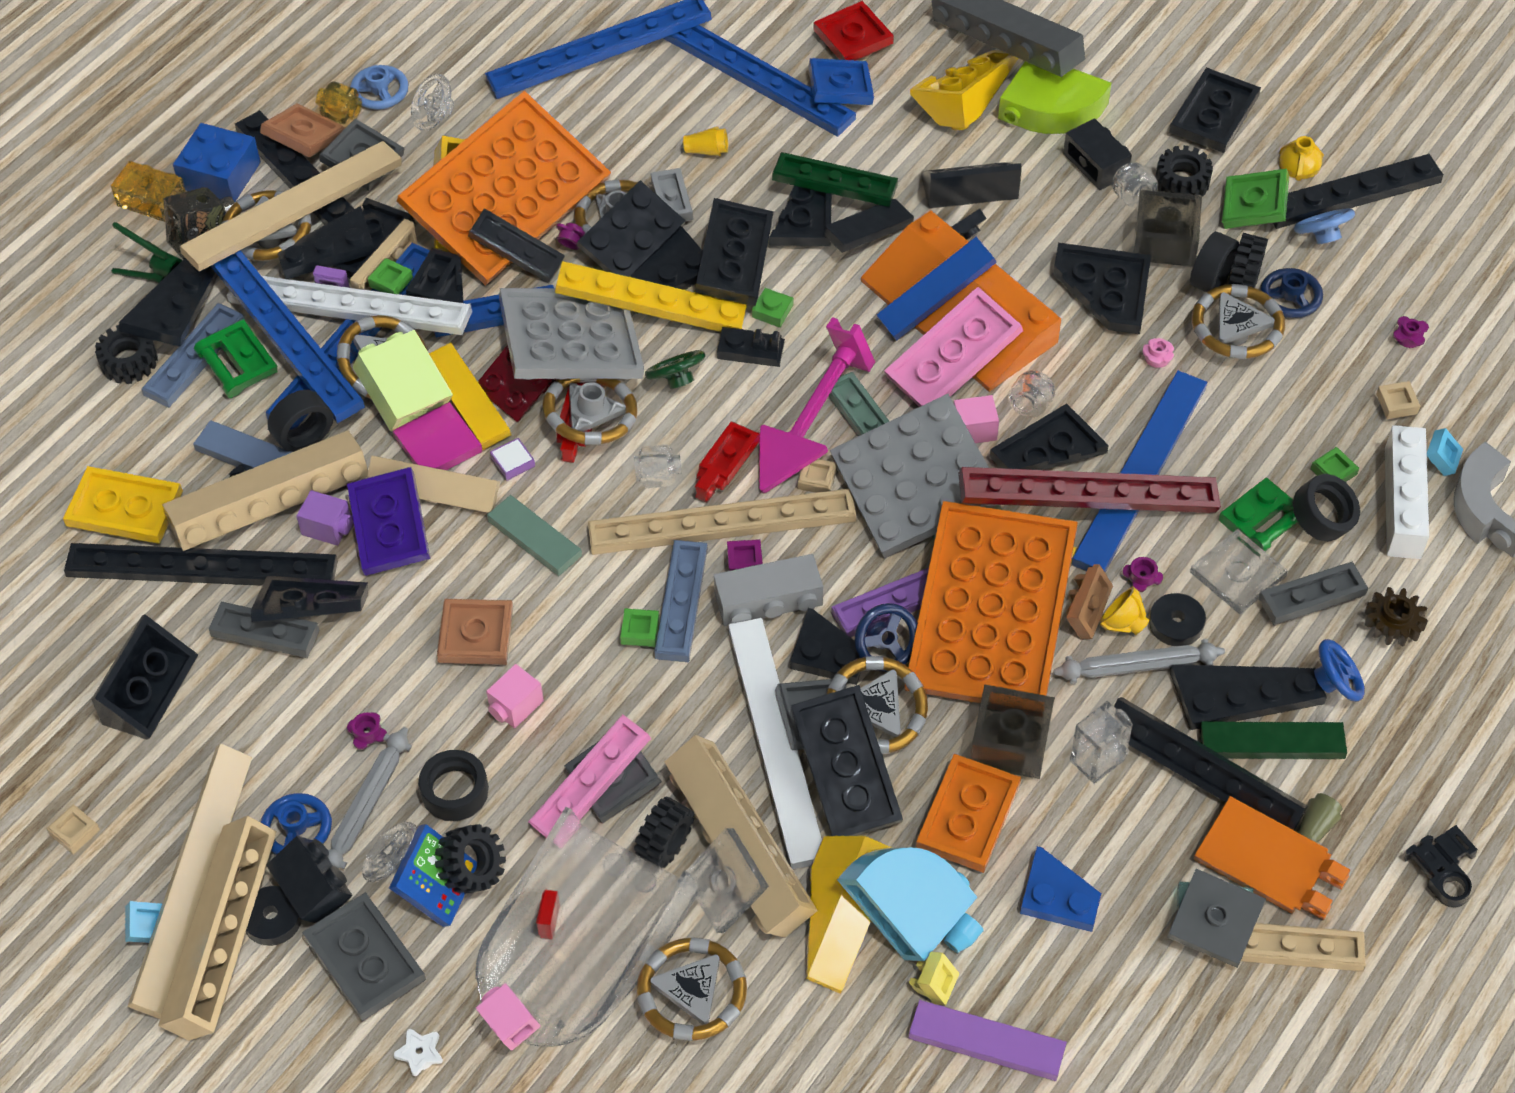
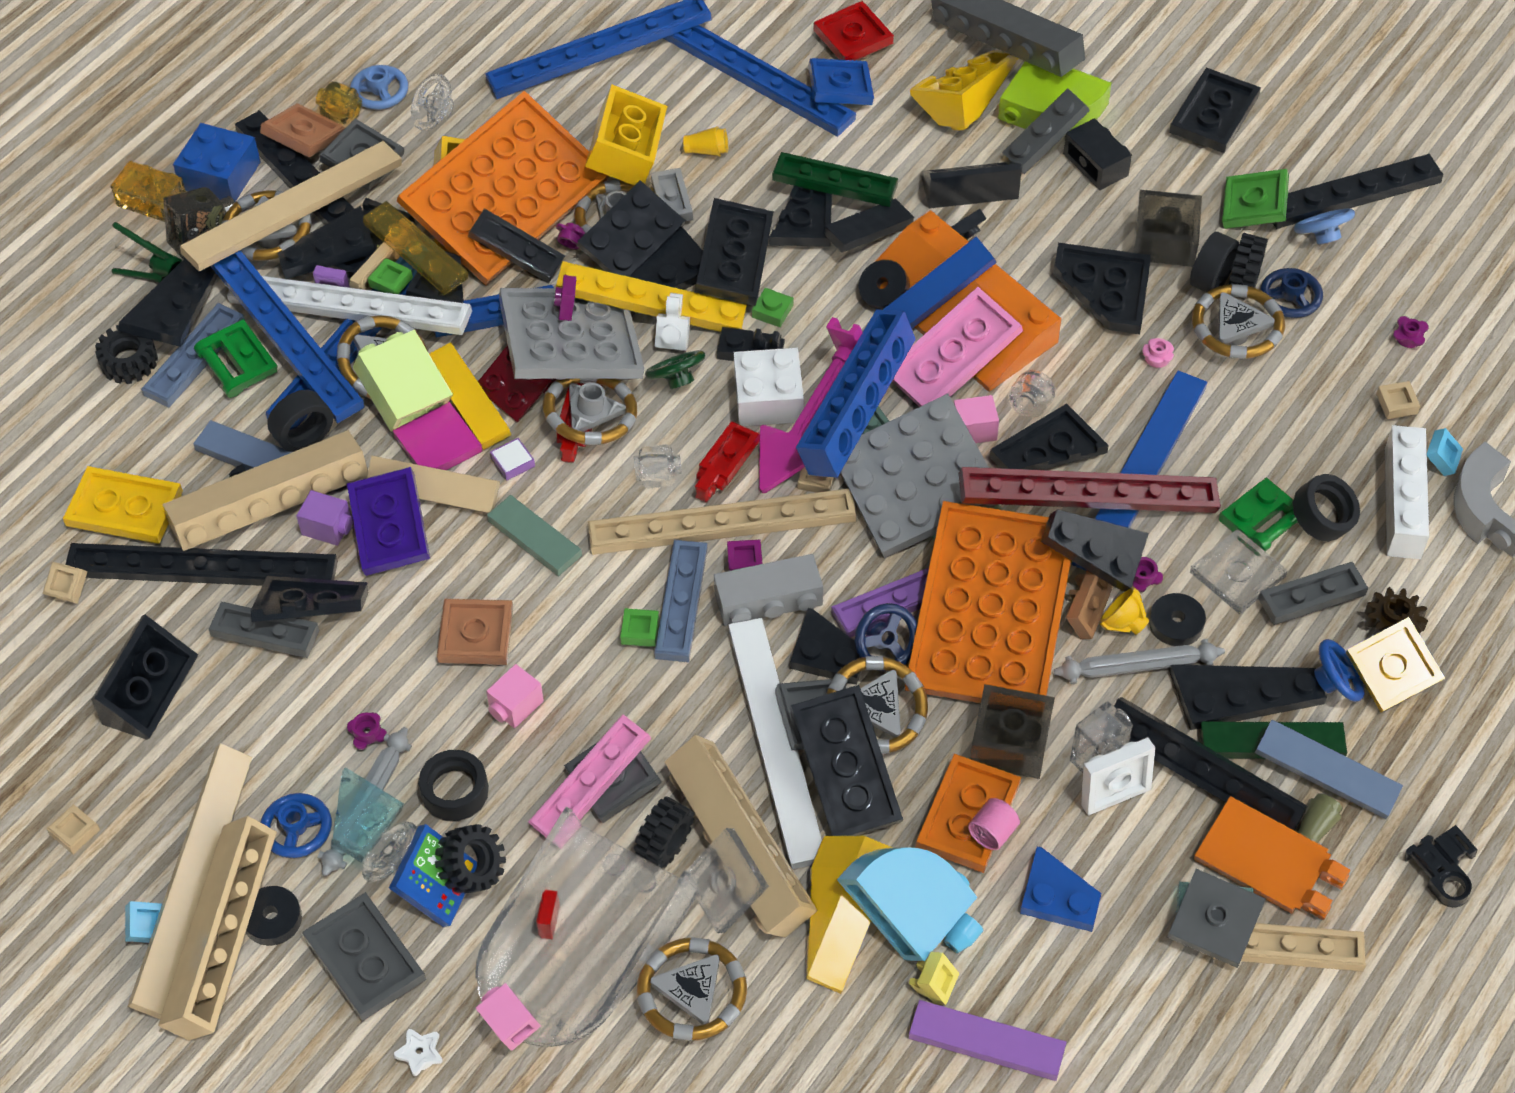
black brick [266,836,353,923] -> none
clear head [1112,162,1158,208] -> none
black tyre [1155,145,1213,202] -> none
yellow piece [1279,136,1324,181] -> none
bright green tile [1311,447,1359,482] -> none
none -> tan tile [42,561,88,604]
none -> clear light blue wing [332,767,404,863]
none -> clear yellow tile [363,201,469,295]
none -> magenta plate [554,275,576,321]
none -> yellow brick [585,84,667,186]
none -> white plate [655,293,690,351]
none -> white brick [734,348,804,426]
none -> blue brick [796,309,916,478]
none -> black piece [858,260,910,310]
none -> bright pink piece [968,798,1020,850]
none -> dark grey plate [1002,88,1090,174]
none -> black wing [1041,509,1149,592]
none -> white plate [1081,738,1155,816]
none -> sand blue tile [1255,720,1403,819]
none -> plate [1346,617,1445,713]

